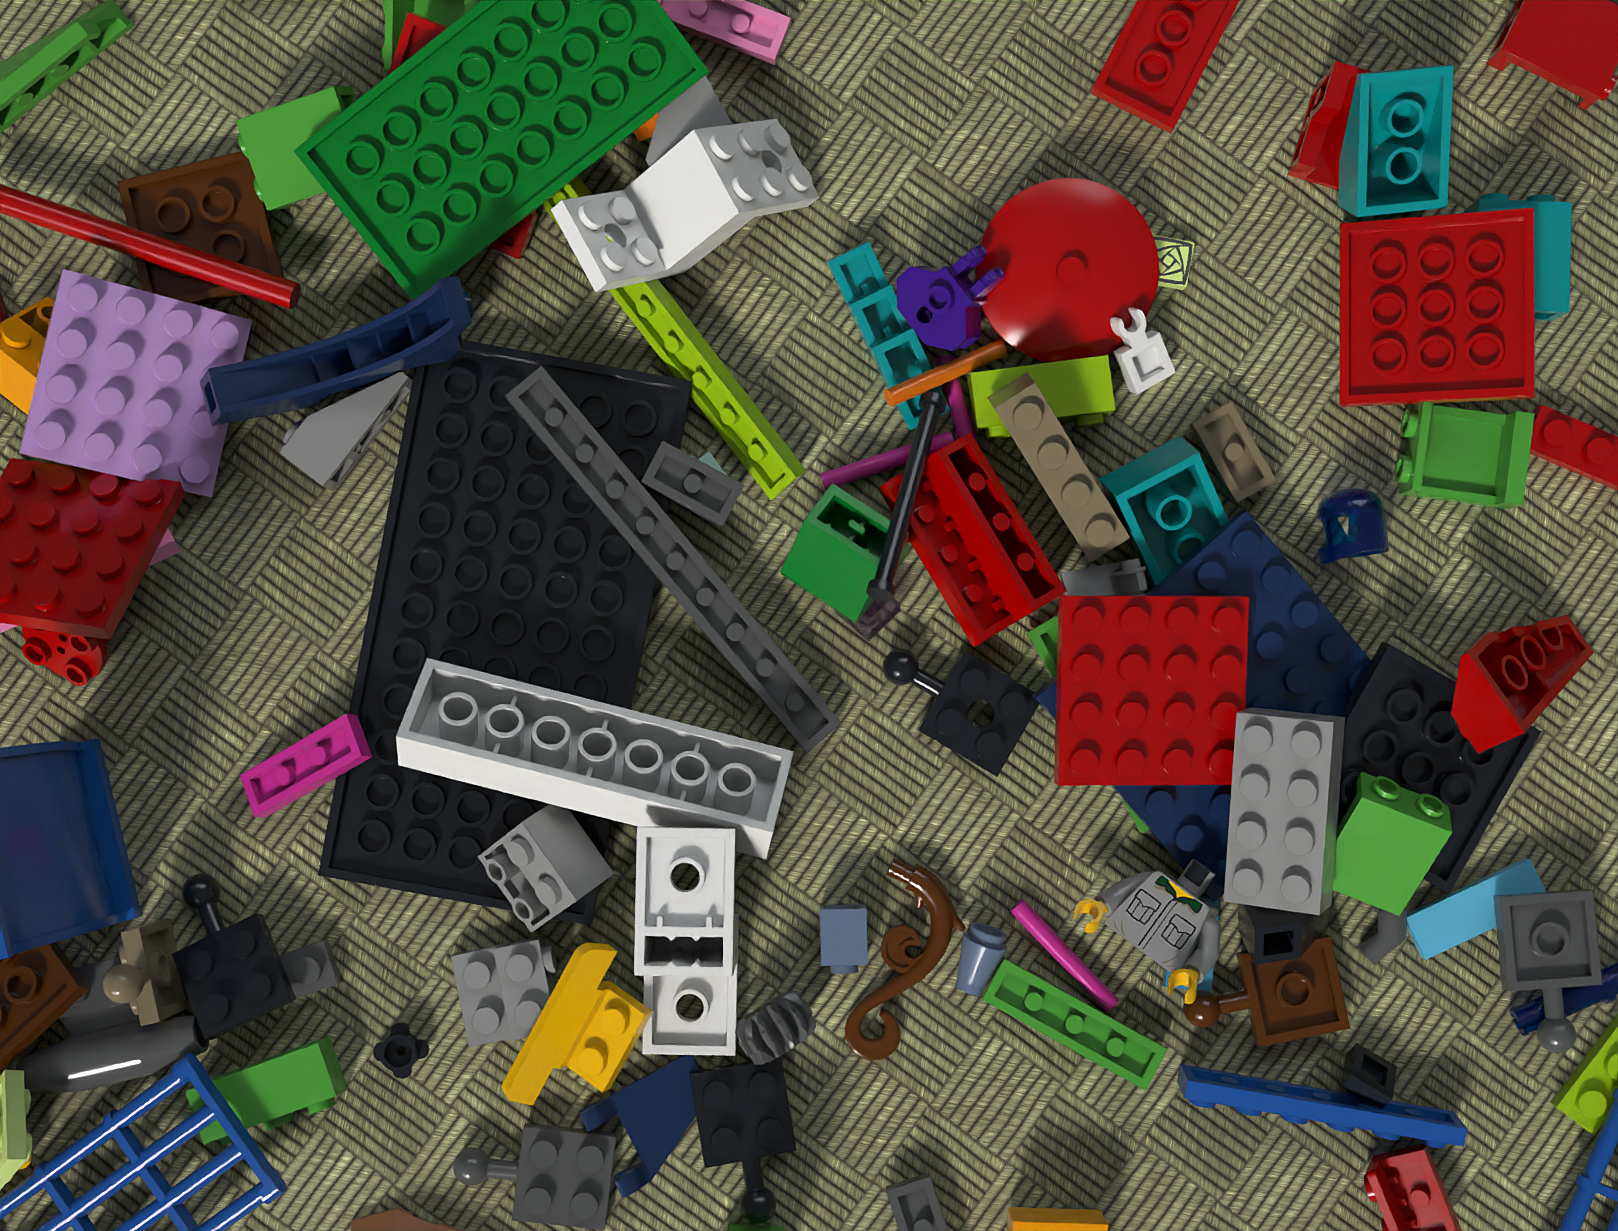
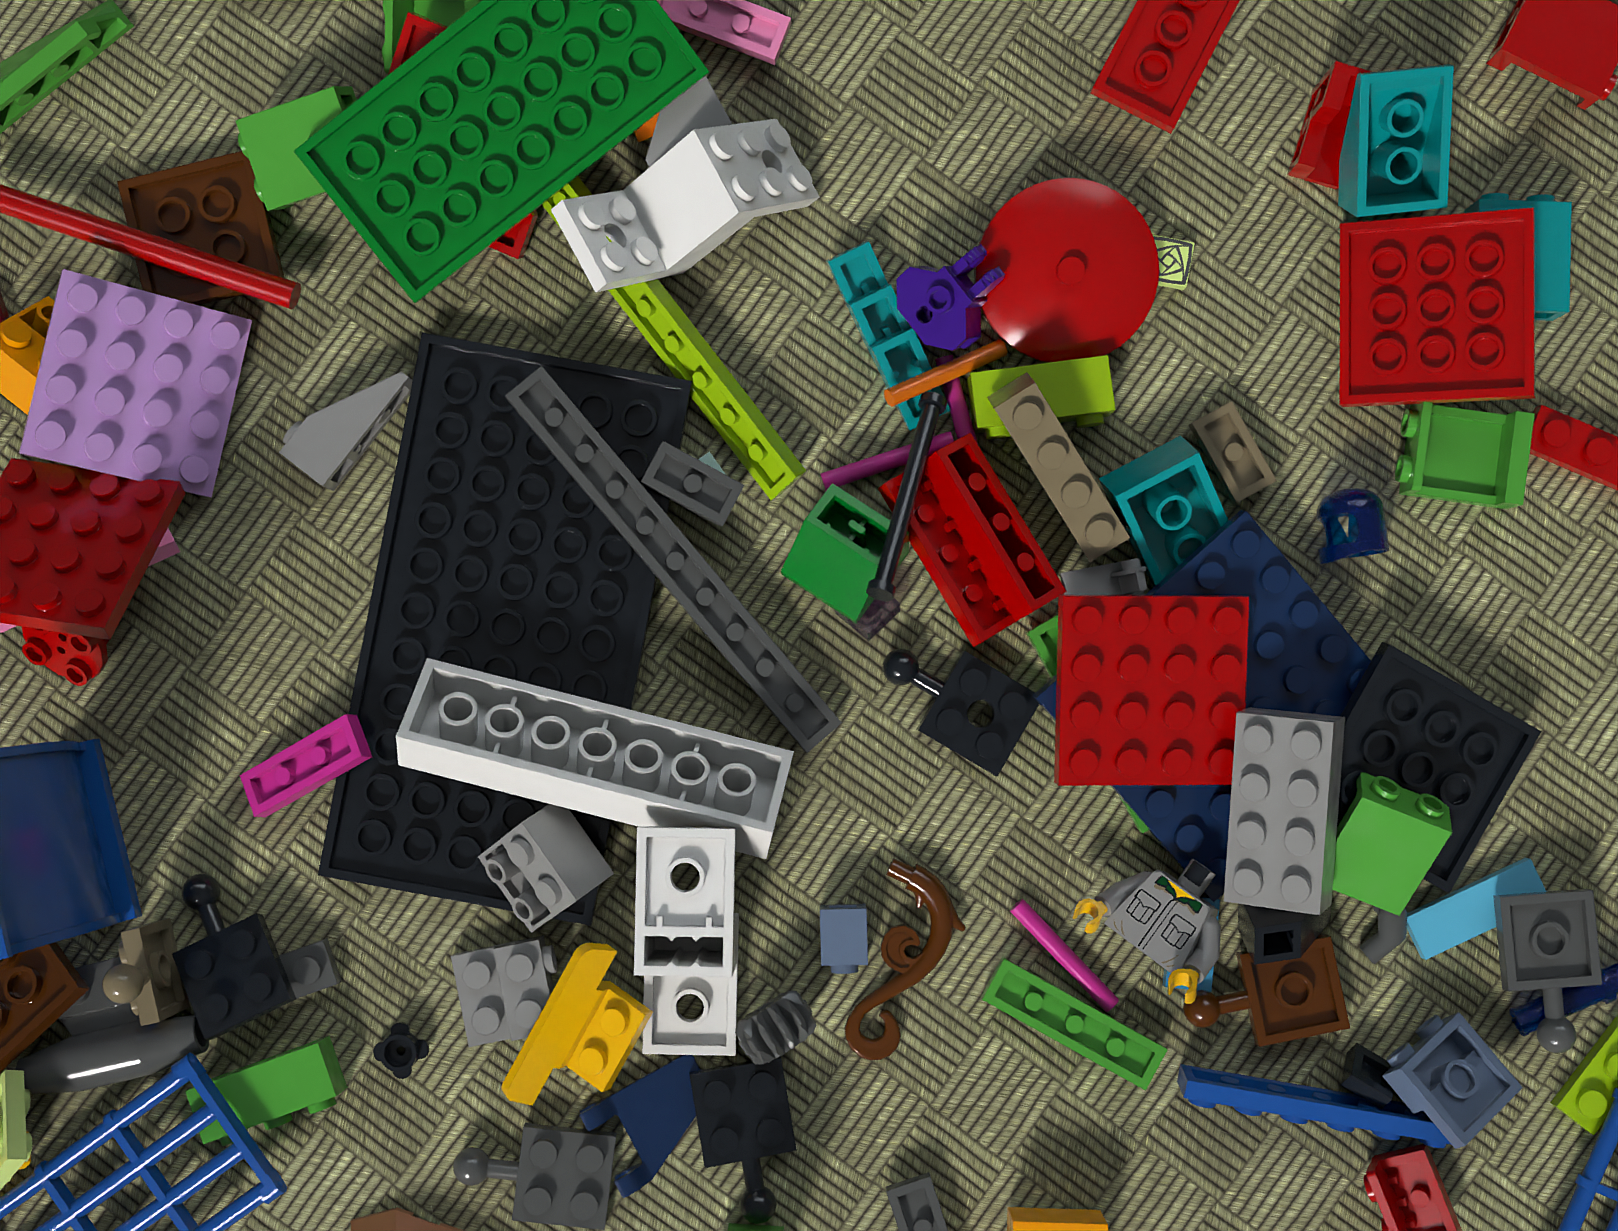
dark blue arch [200,276,473,426] -> none
sand blue cone [955,922,1007,996] -> none
white plate [1110,307,1176,395] -> none
red wedge [1451,615,1594,753] -> none
none -> sand blue plate [1382,1012,1523,1149]

